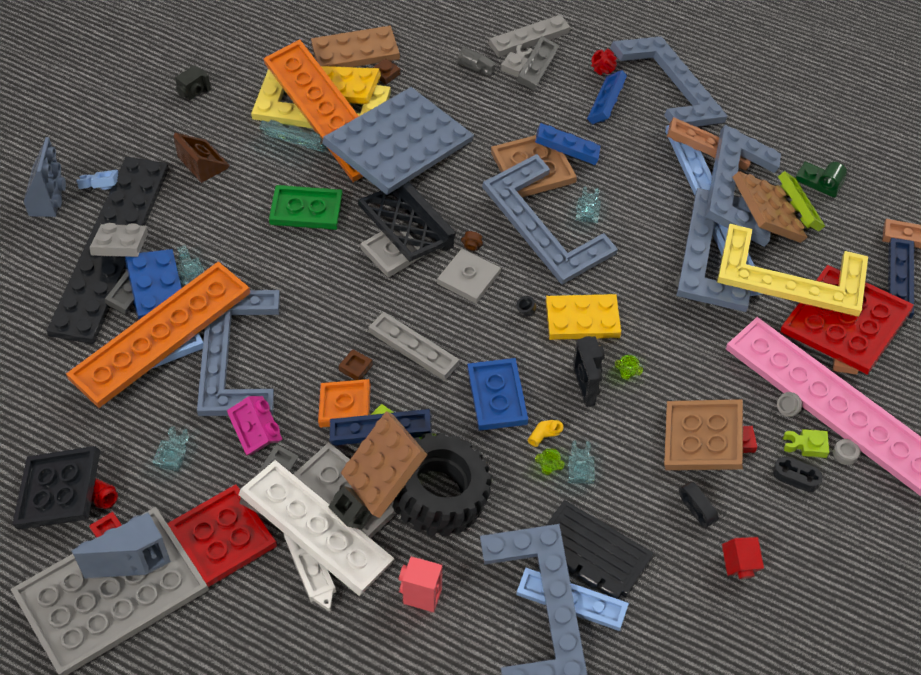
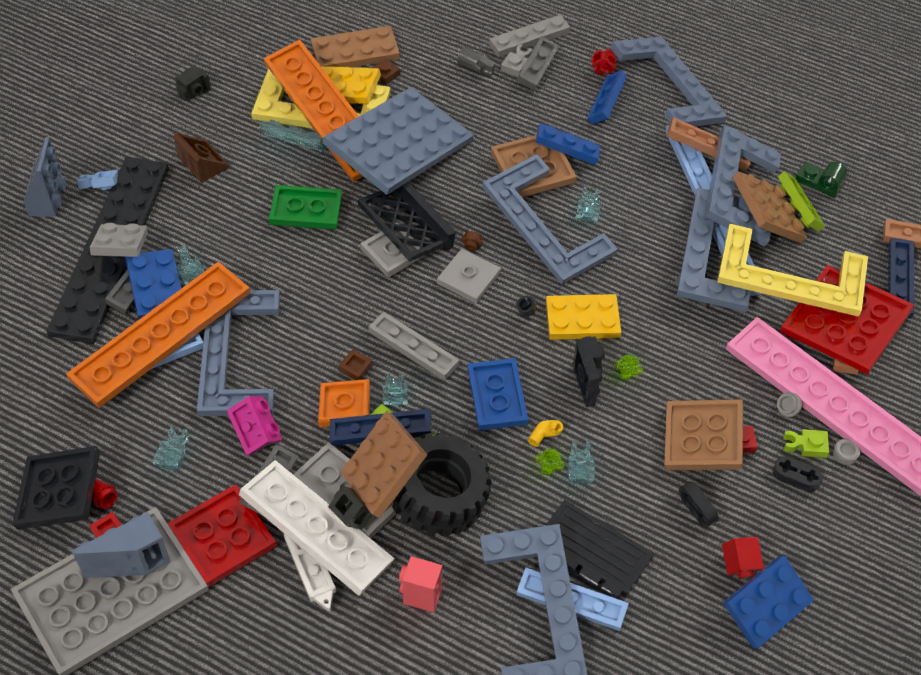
none -> clear light blue plate [383,373,408,405]
none -> blue plate [723,555,814,648]

